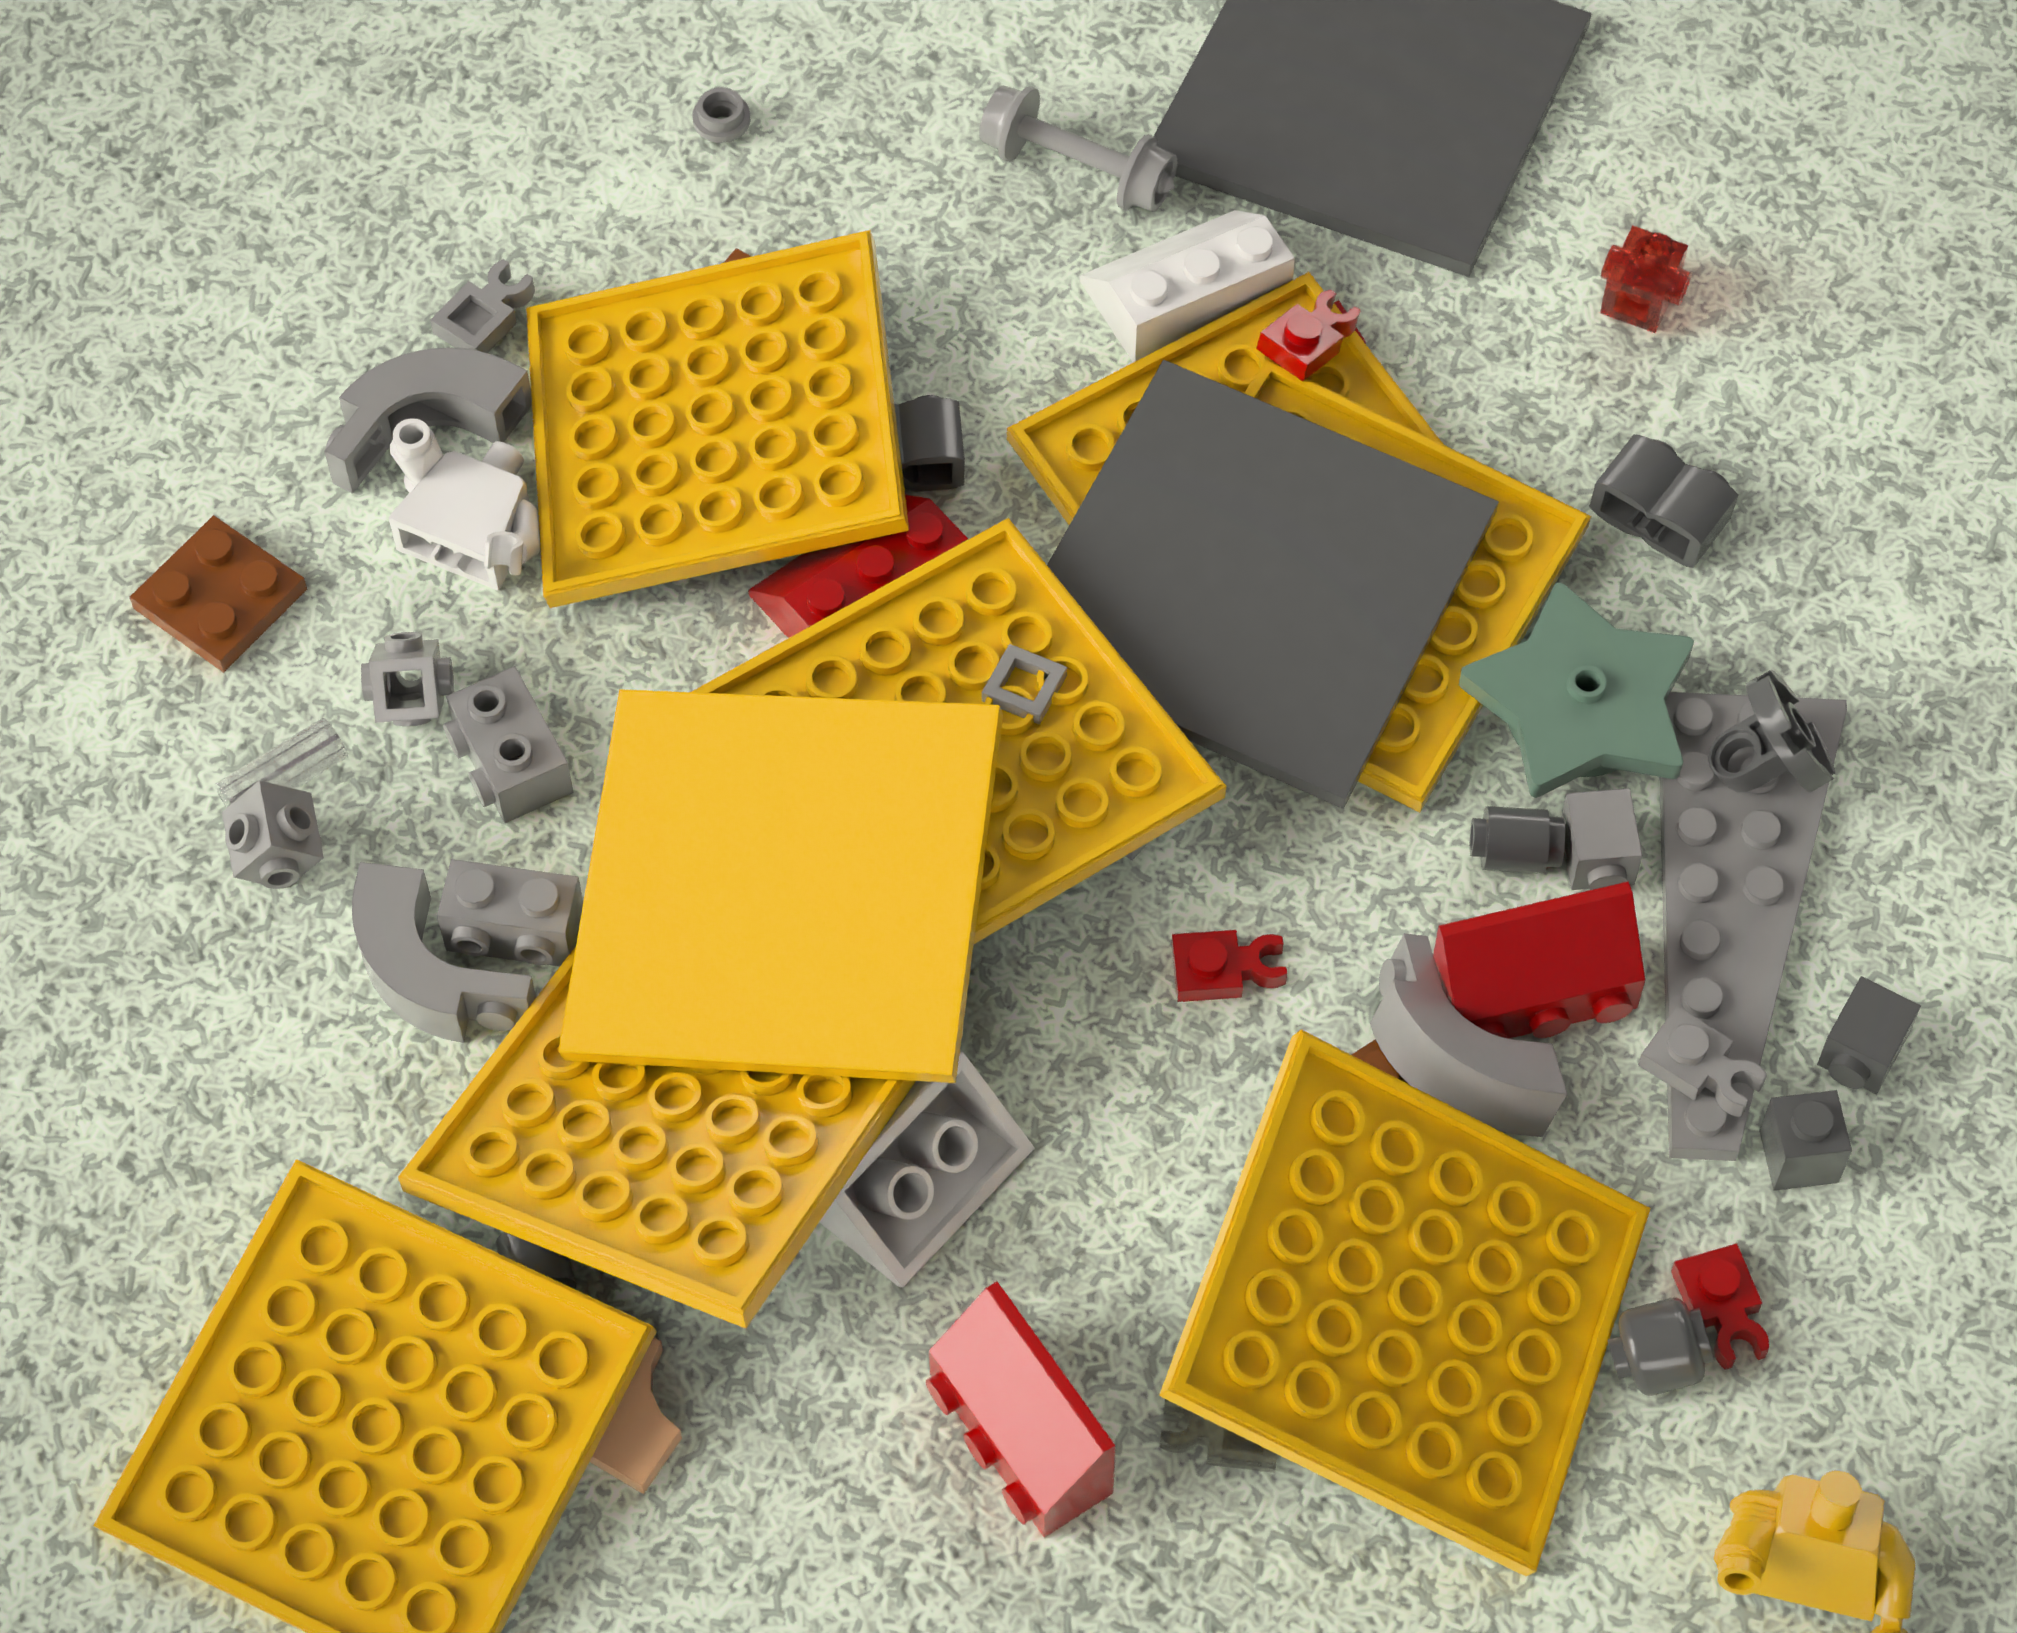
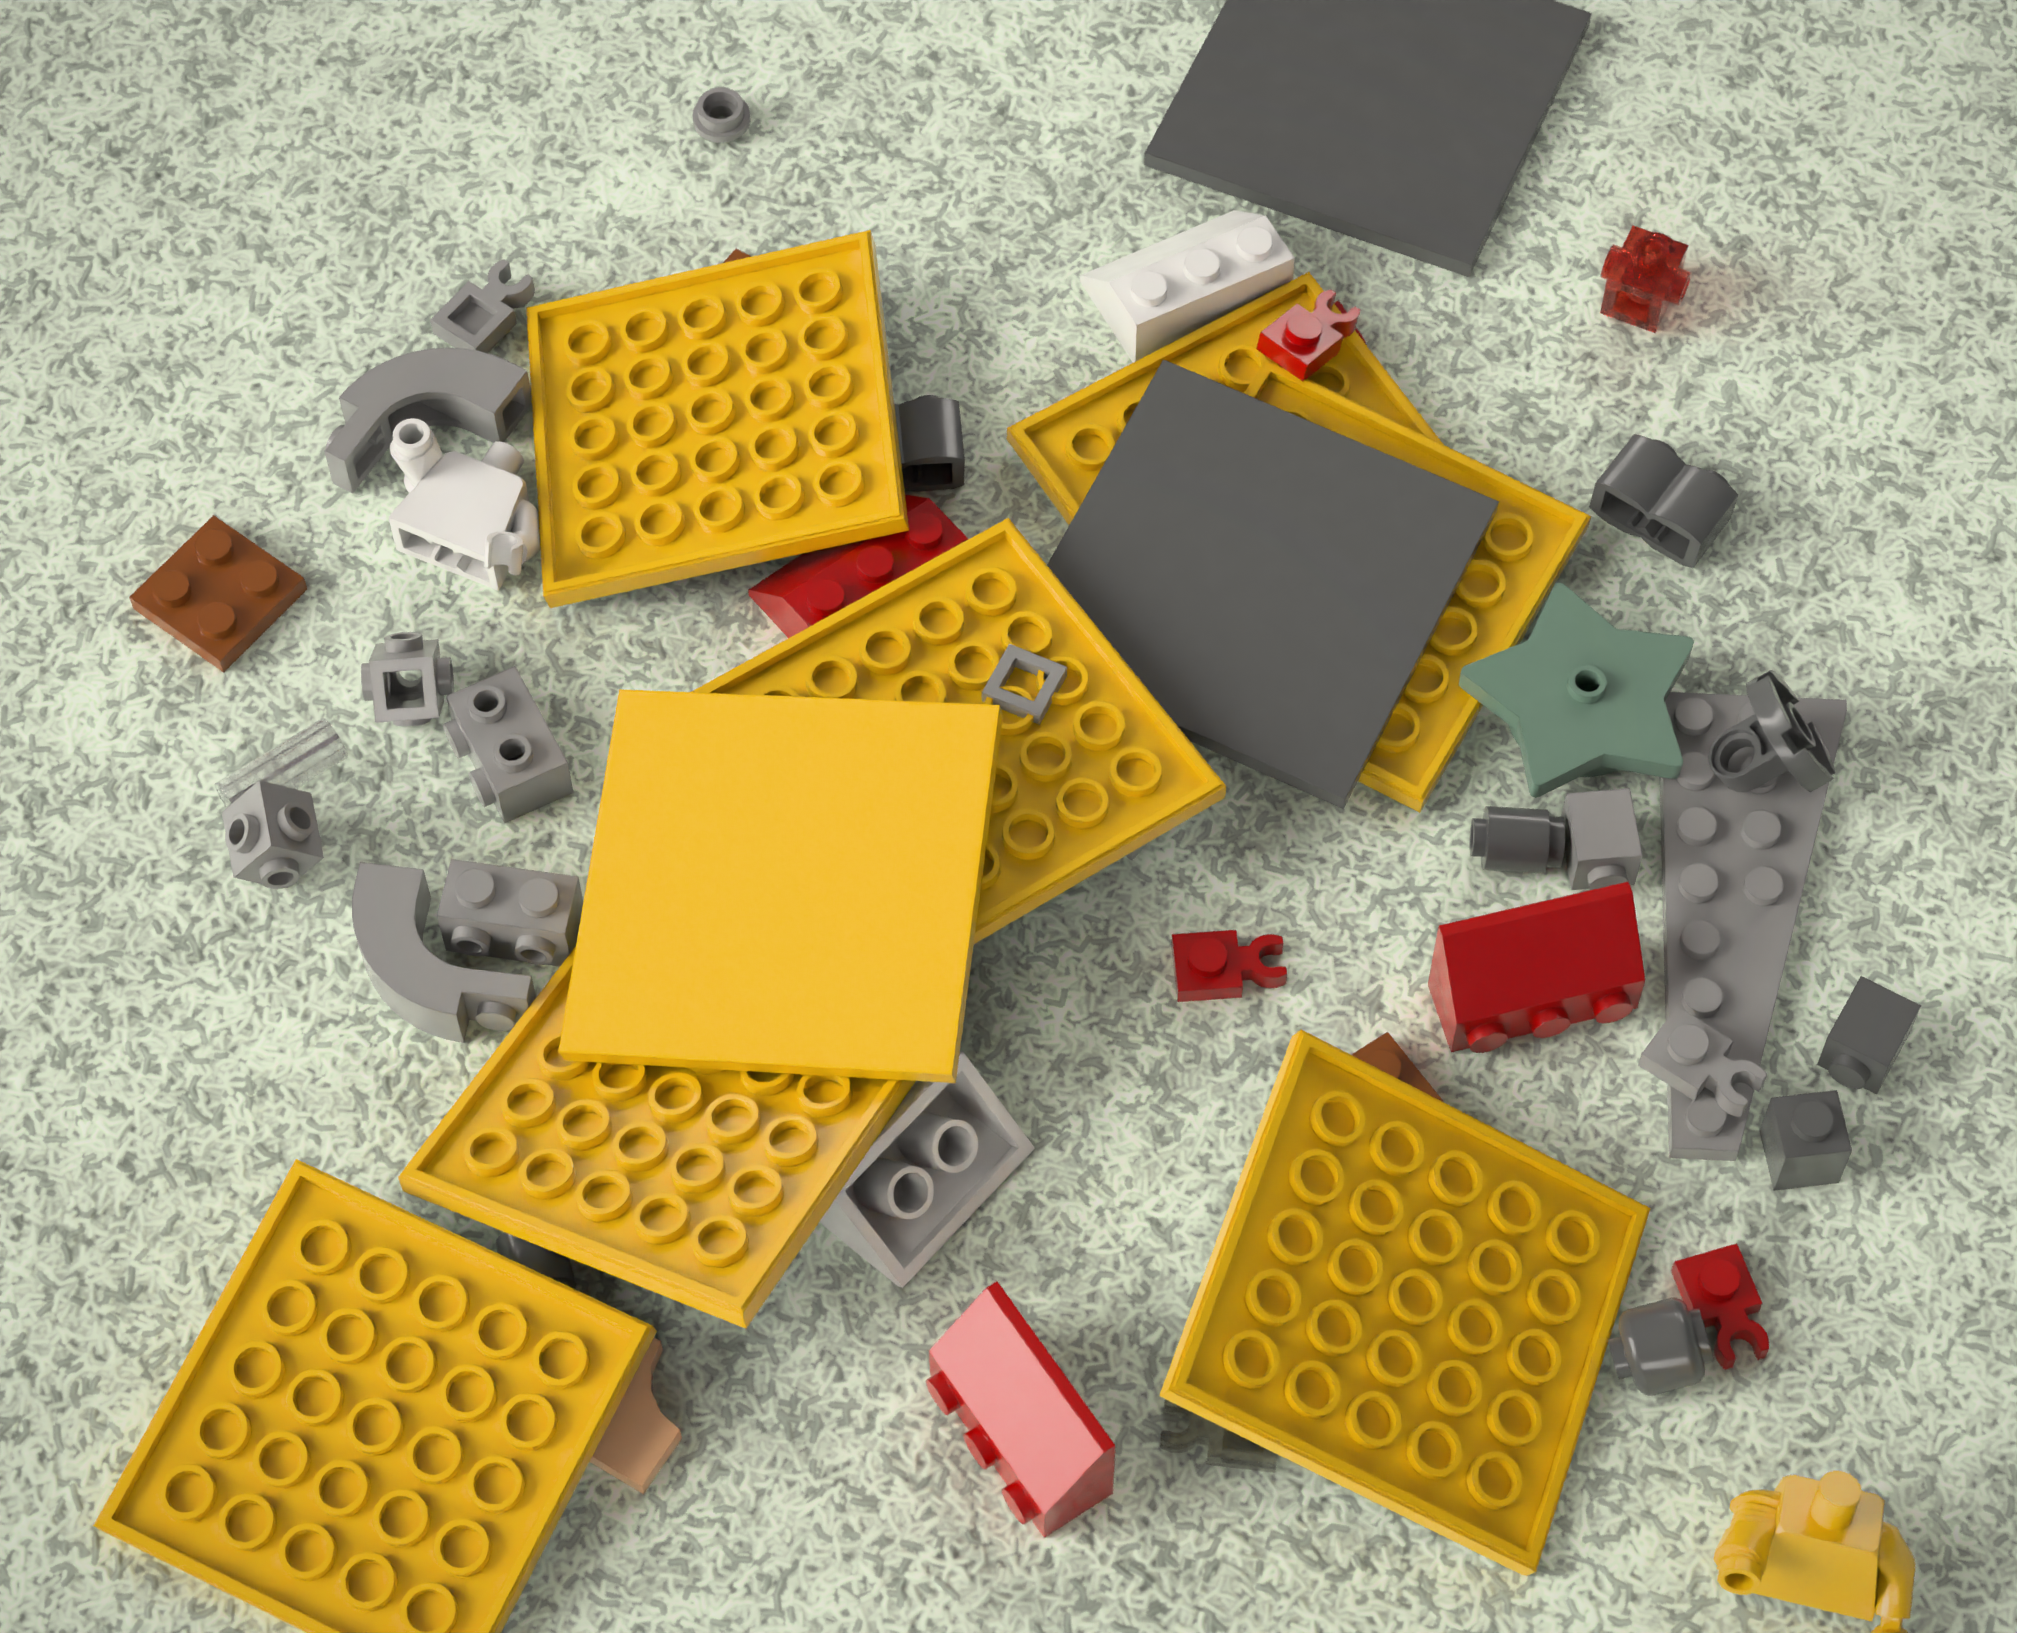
light grey piece [979,86,1177,211] -> none
light grey arch [1370,933,1567,1137] -> none

